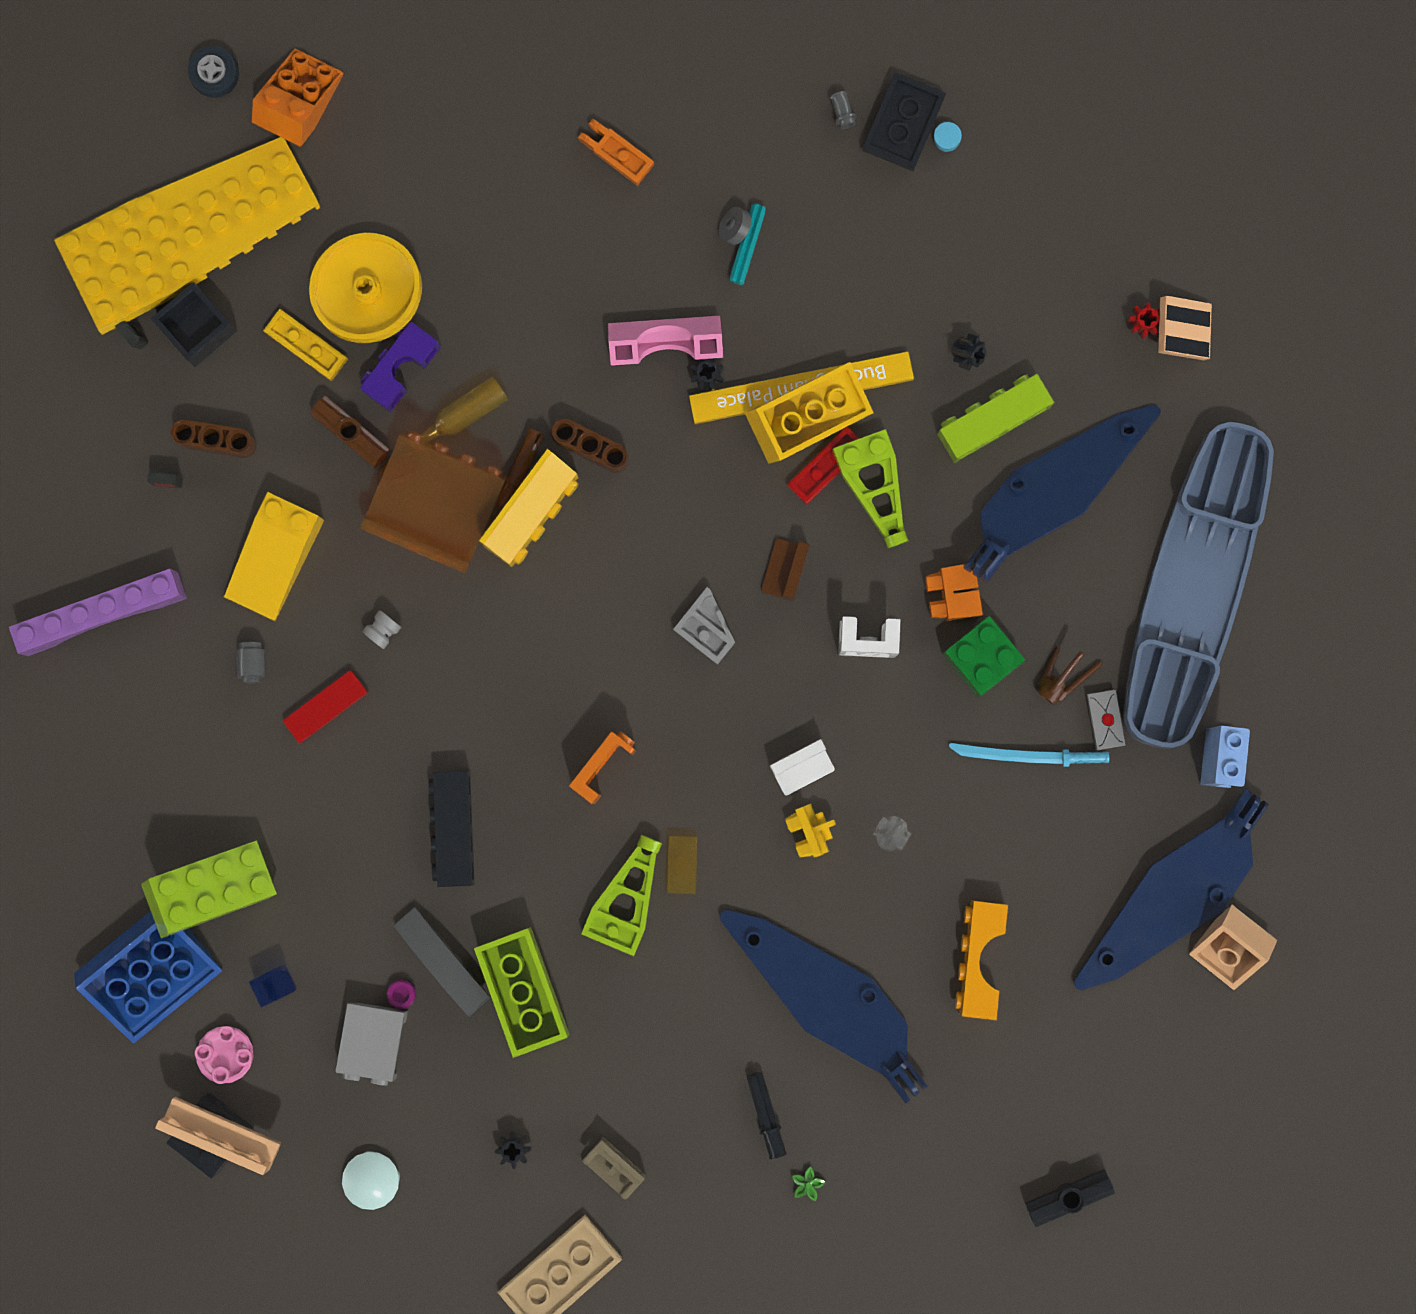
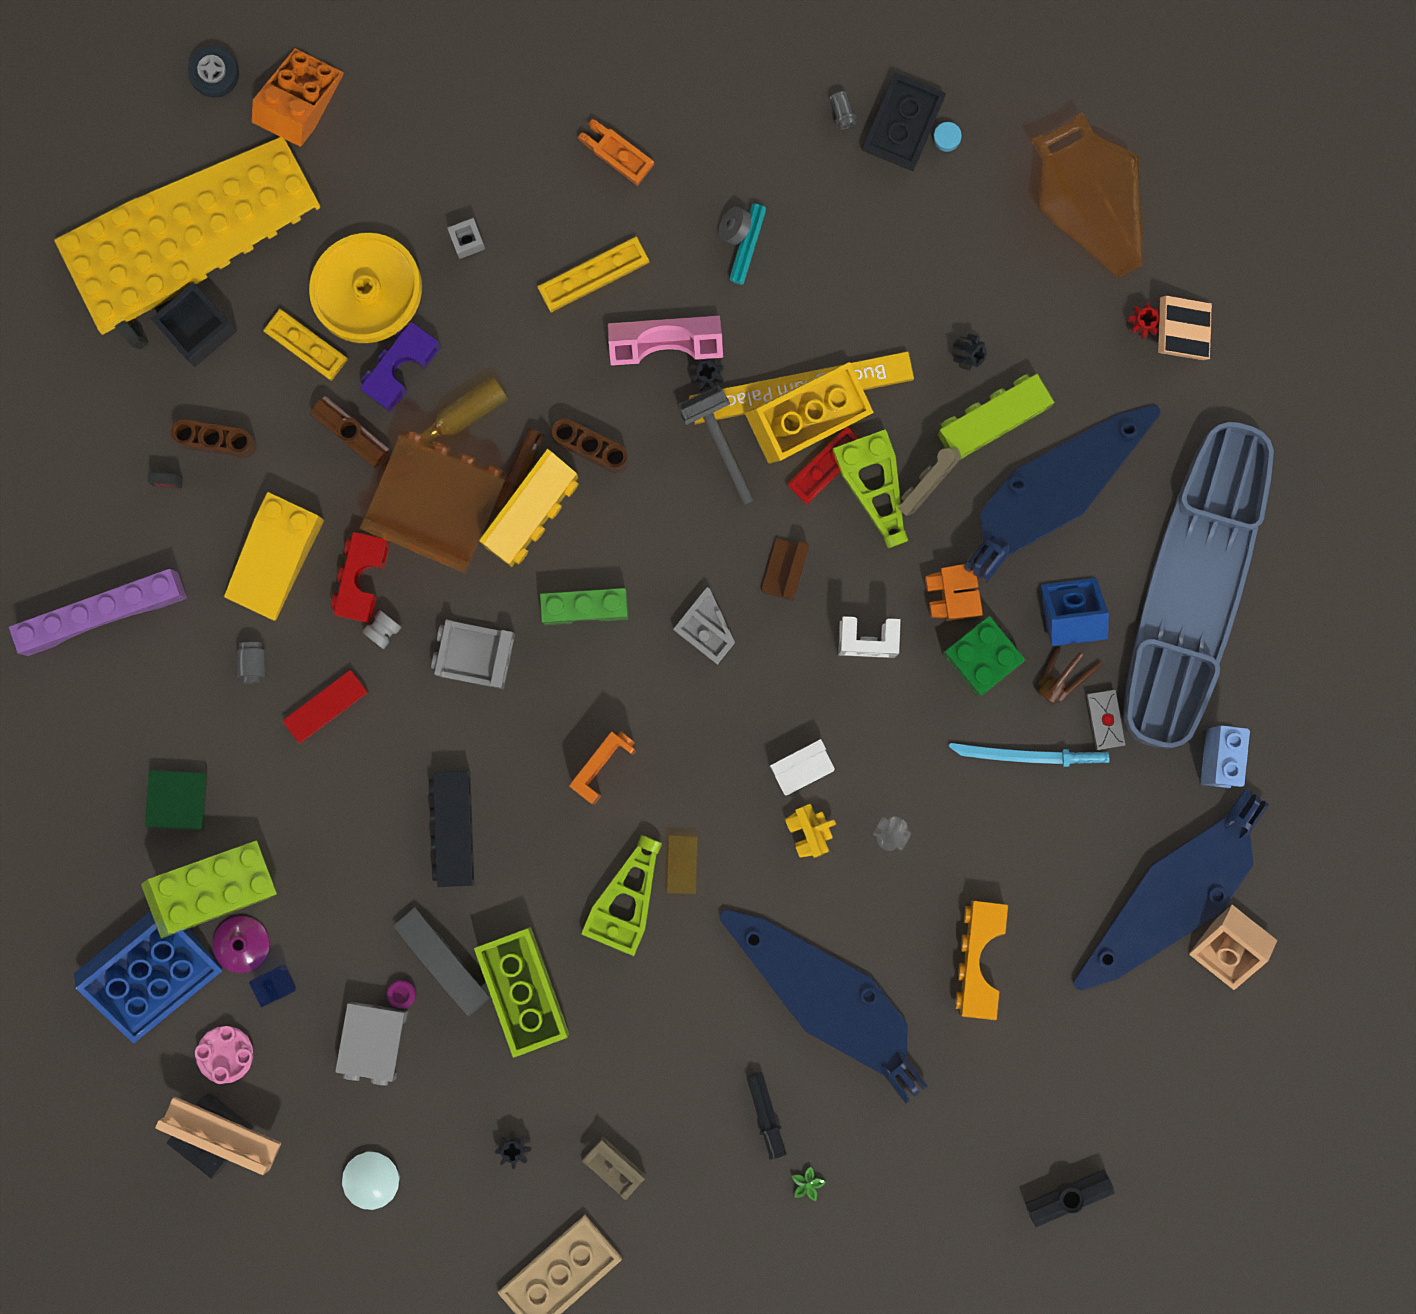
none -> dark green tile [145,770,208,830]
none -> magenta dish [212,916,270,973]
none -> red arch [331,532,390,625]
none -> light grey panel [431,619,515,690]
none -> light grey plate [447,218,485,259]
none -> yellow tile [537,236,649,313]
none -> bright green arch [540,588,629,625]
none -> dark grey piece [677,385,754,505]
none -> dark tan plate [898,447,961,516]
none -> clear orange windscreen [1032,113,1143,278]
none -> blue slope [1041,578,1109,646]

